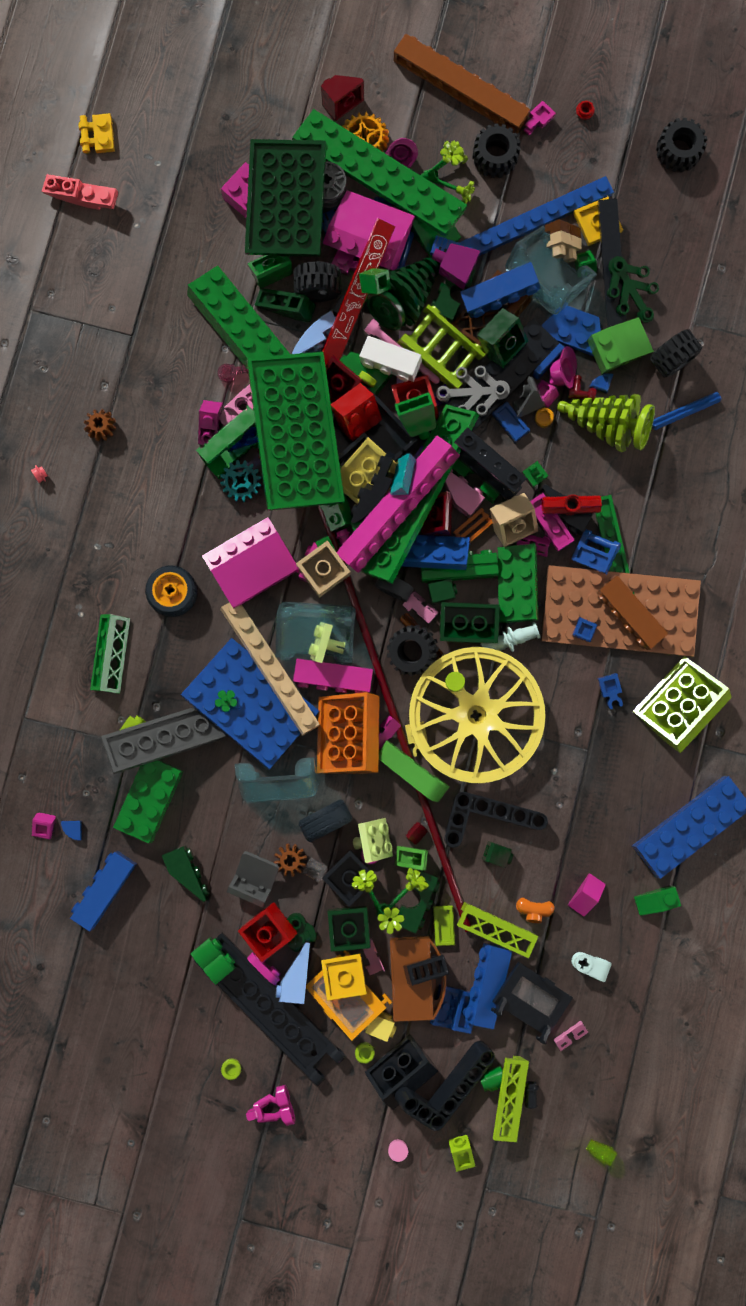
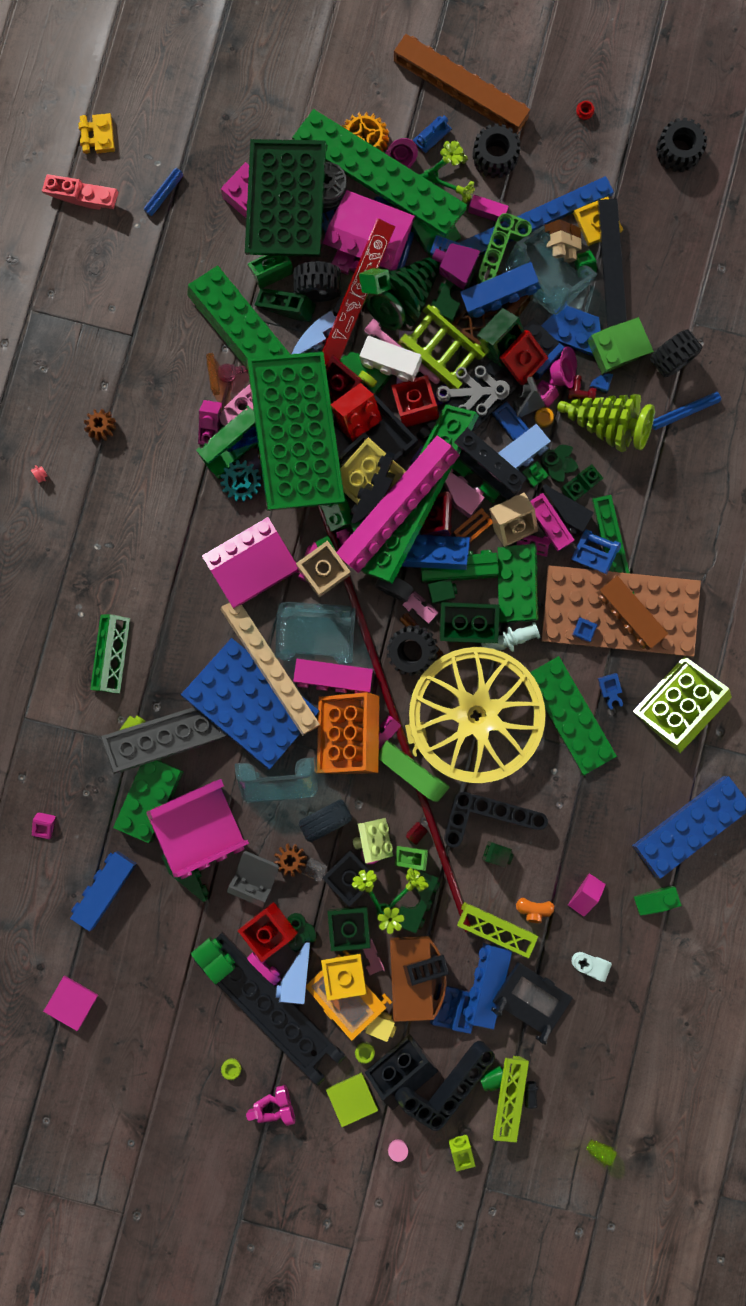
blue tile [61,821,82,840] -> none
wheel [145,565,198,617] -> none
green plant [215,690,237,712] -> none
yellowish green plate [308,622,345,663] -> none
dark red slope [321,75,364,122] -> none
teal slope [390,454,416,495] -> none
green torso [394,392,436,440] -> none
lime tile [433,905,455,946] -> none
lime tile [445,672,465,692] -> none
dark pink plate [523,101,556,135] -> none
red piece [541,494,602,515] -> none
bright pink piece [553,1021,588,1051] -> none
dark green plant [607,256,659,323] -> none
none -> dark pink tile [43,976,98,1031]
none -> blue axle [144,168,183,216]
none -> dark pink panel [146,779,249,879]
none -> clear orange tile [206,353,221,396]
none -> lime tile [326,1072,378,1127]
none -> blue hinge [413,115,452,153]
none -> dark pink slope [468,195,509,223]
none -> bright green beam [476,213,532,284]
none -> light blue brick [498,424,551,471]
none -> red plate [500,330,548,385]
none -> green plate [530,656,617,775]
none -> dark green plate [541,445,578,482]
none -> dark green slope [560,464,604,501]

